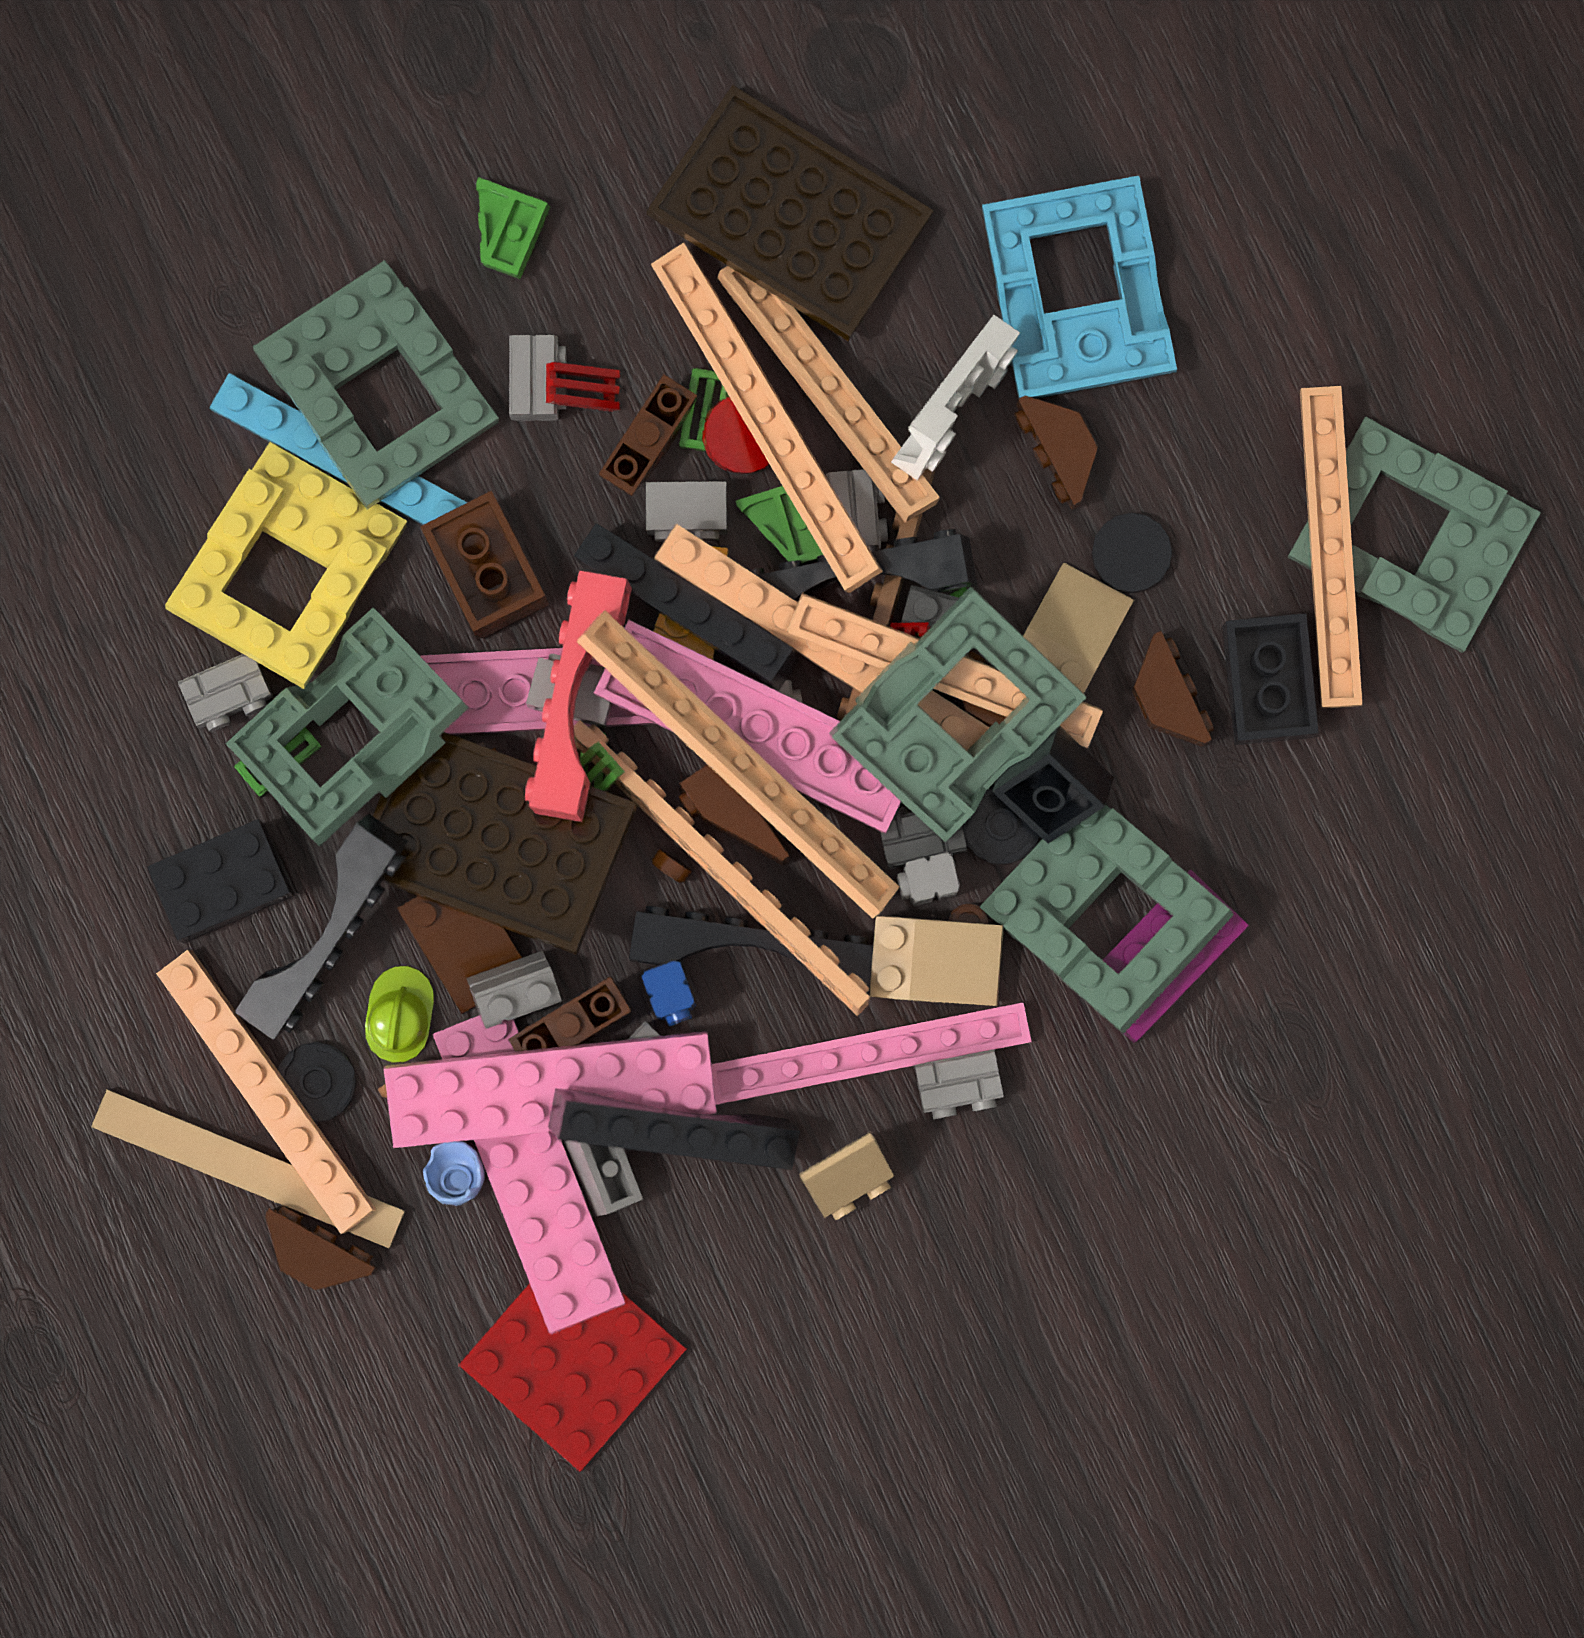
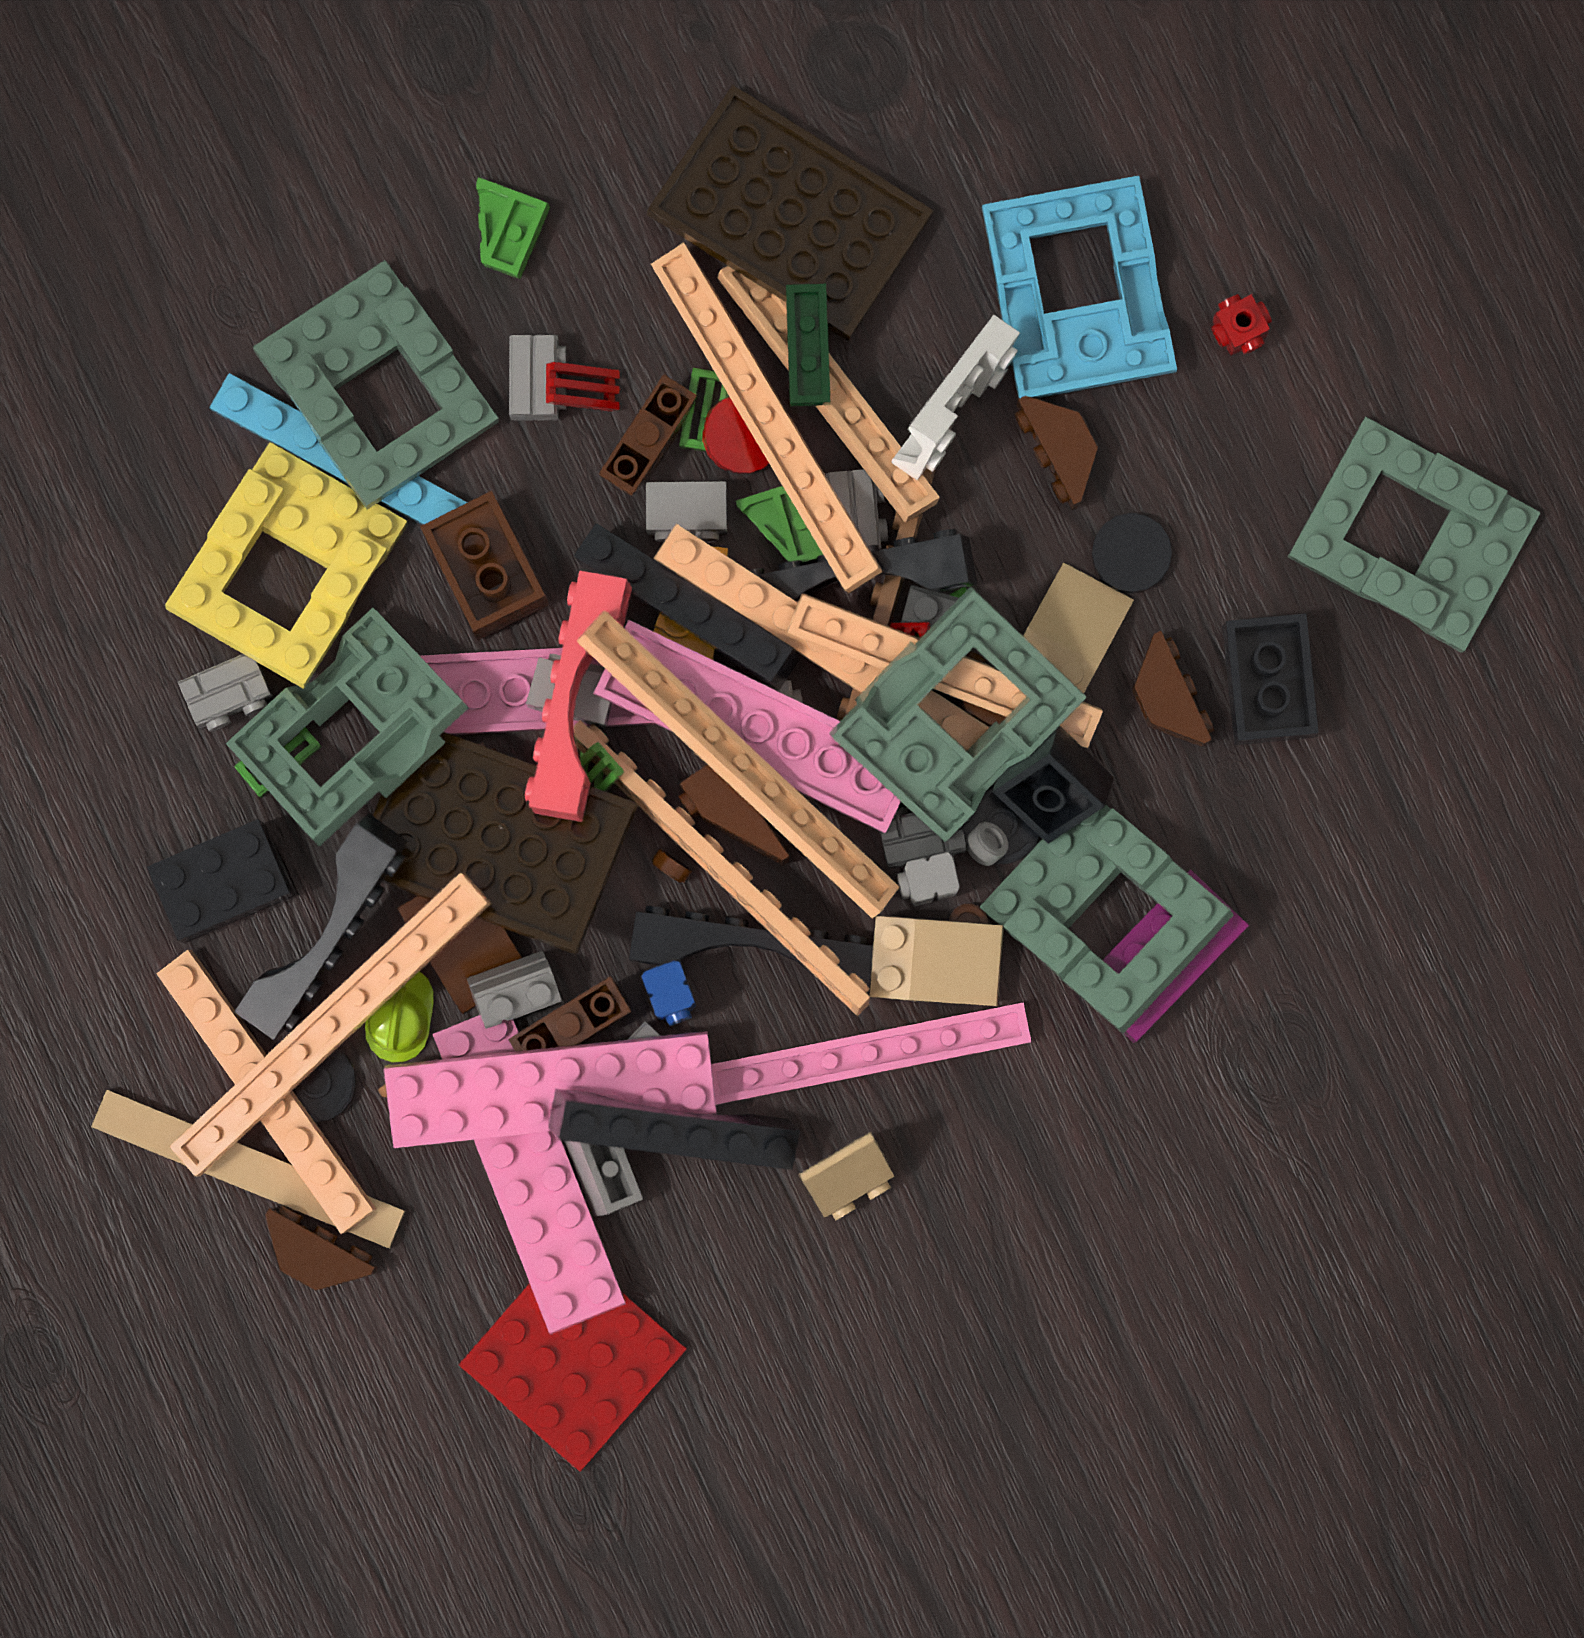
light blue hair [423,1141,485,1206] -> none
light grey brick [914,1049,1004,1119] -> none
light nougat plate [1300,386,1362,709] -> none
none -> light nougat plate [170,873,491,1177]
none -> dark green plate [786,284,830,406]
none -> light grey tile [965,822,1009,866]
none -> red brick [1211,294,1272,356]

